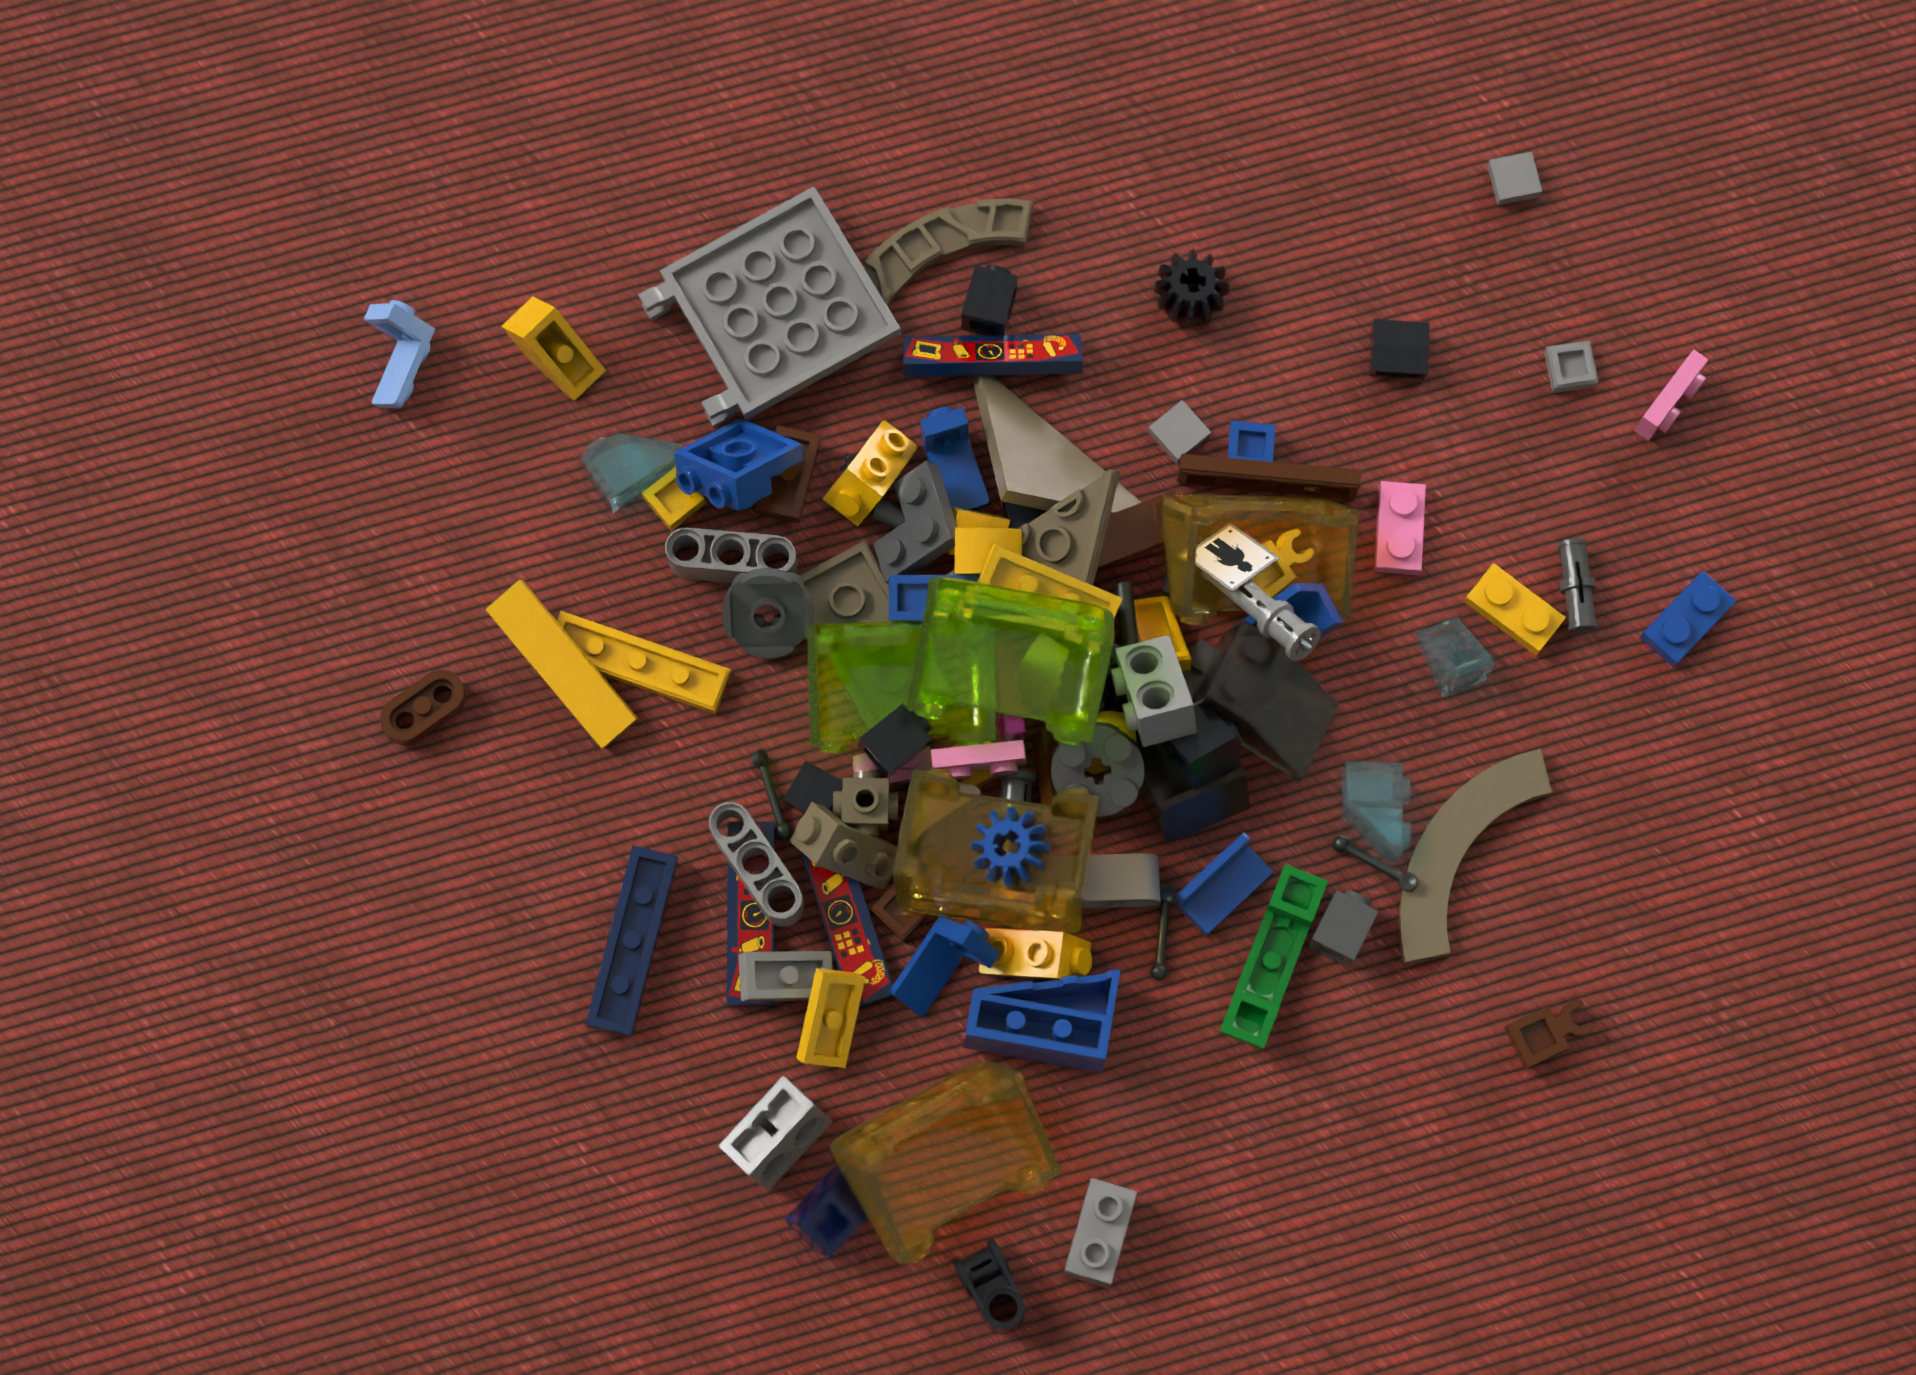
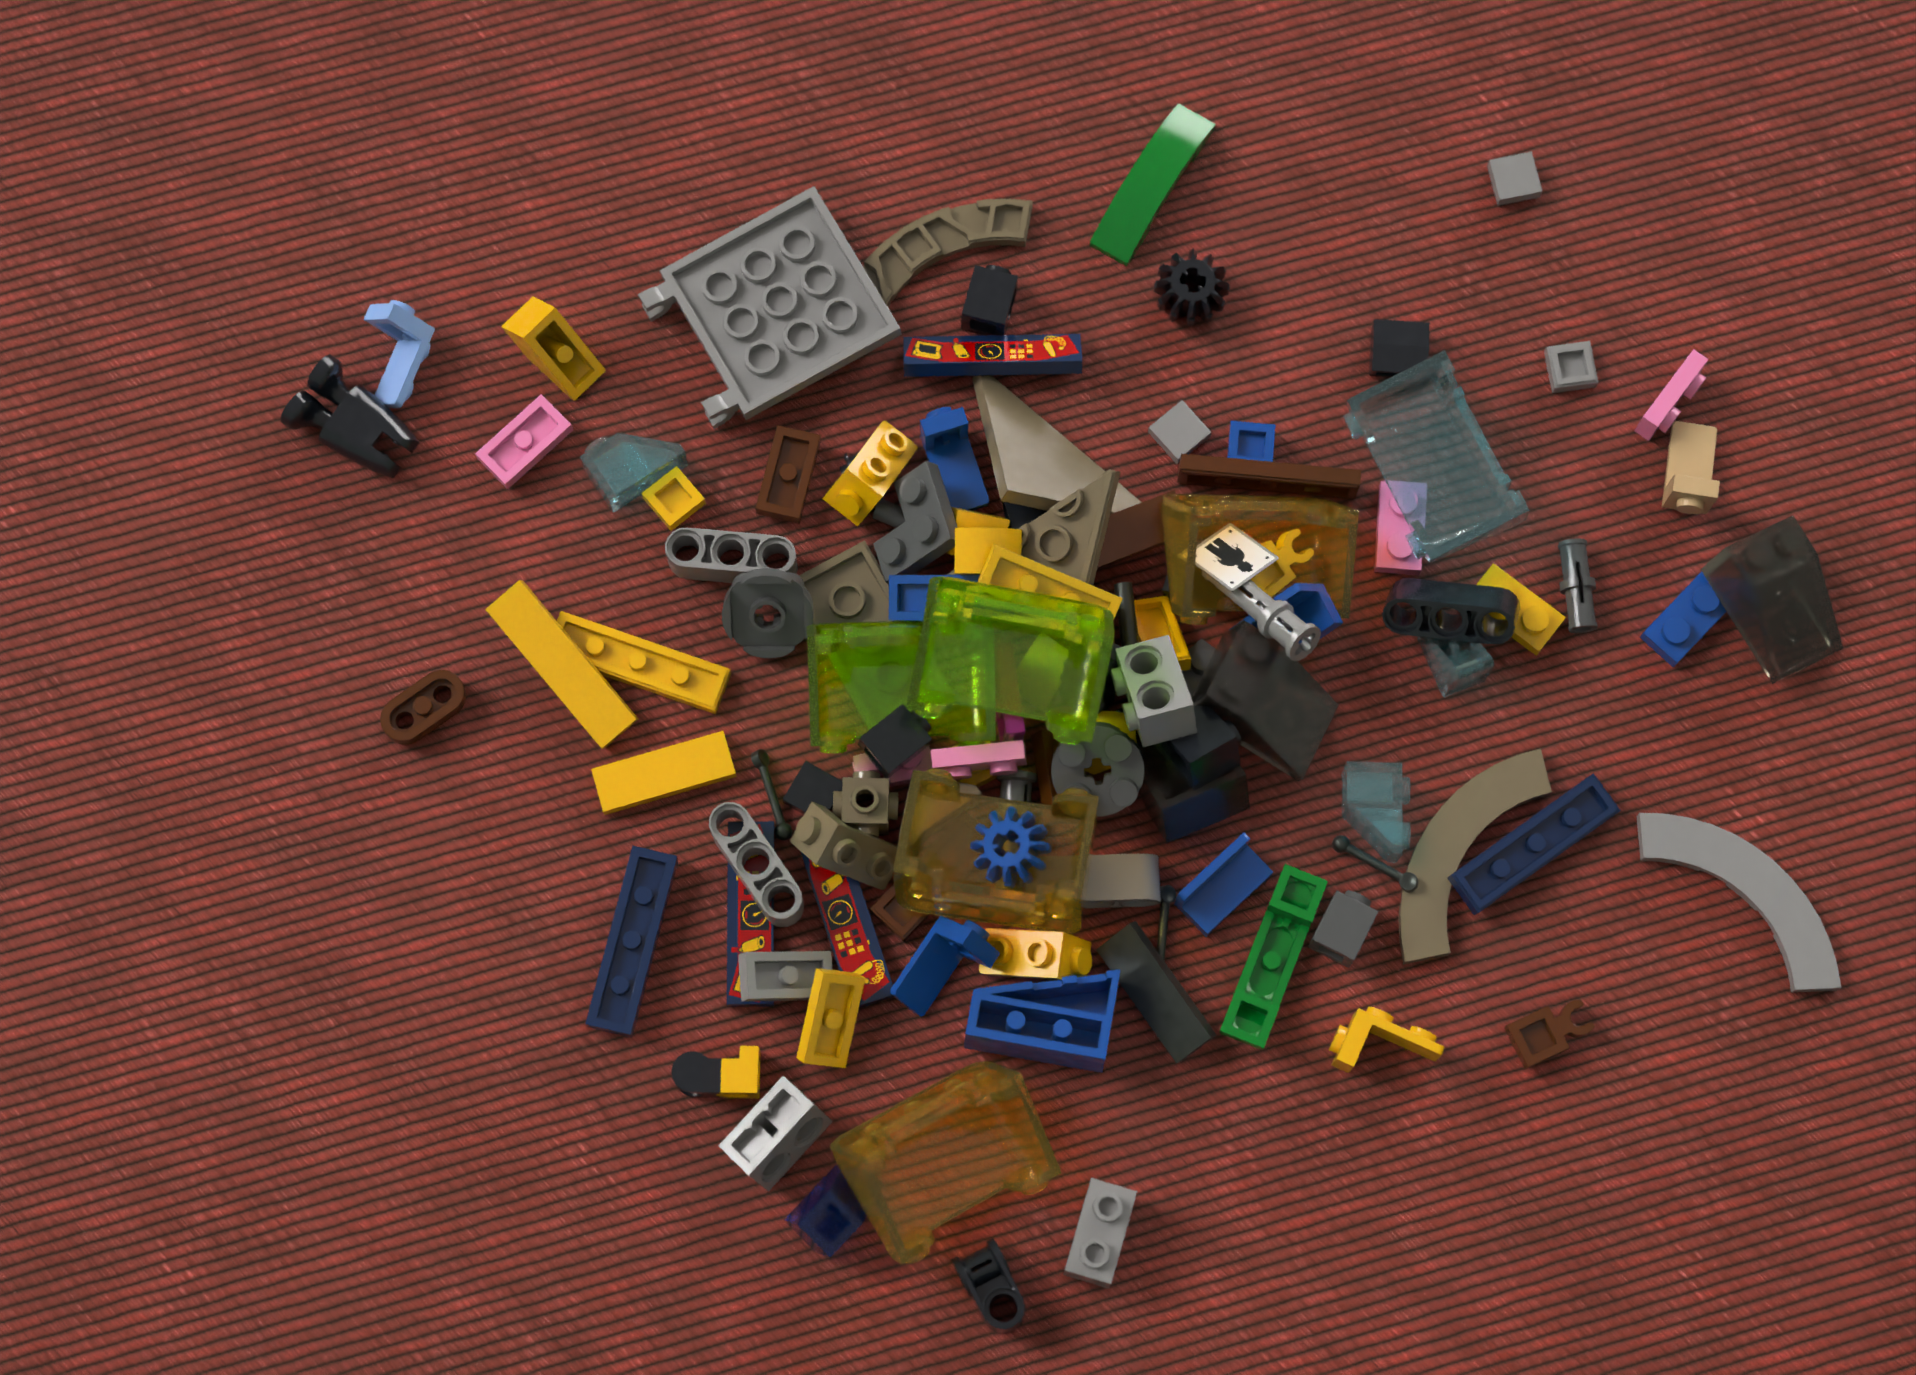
blue plate [674,418,804,511] -> none
none -> black piece [280,354,420,479]
none -> bright pink plate [475,394,573,489]
none -> yellow tile [591,731,737,815]
none -> leg [671,1046,761,1098]
none -> green slope [1089,103,1216,267]
none -> pearl dark grey tile [1096,921,1217,1064]
none -> yellow bracket [1329,1007,1445,1073]
none -> clear light blue windscreen [1343,350,1530,563]
none -> black beam [1382,578,1520,645]
none -> dark blue tile [1447,773,1621,915]
none -> light grey tile [1636,813,1841,992]
none -> tan bracket [1662,421,1720,514]
none -> clear smoke slope [1700,515,1843,684]

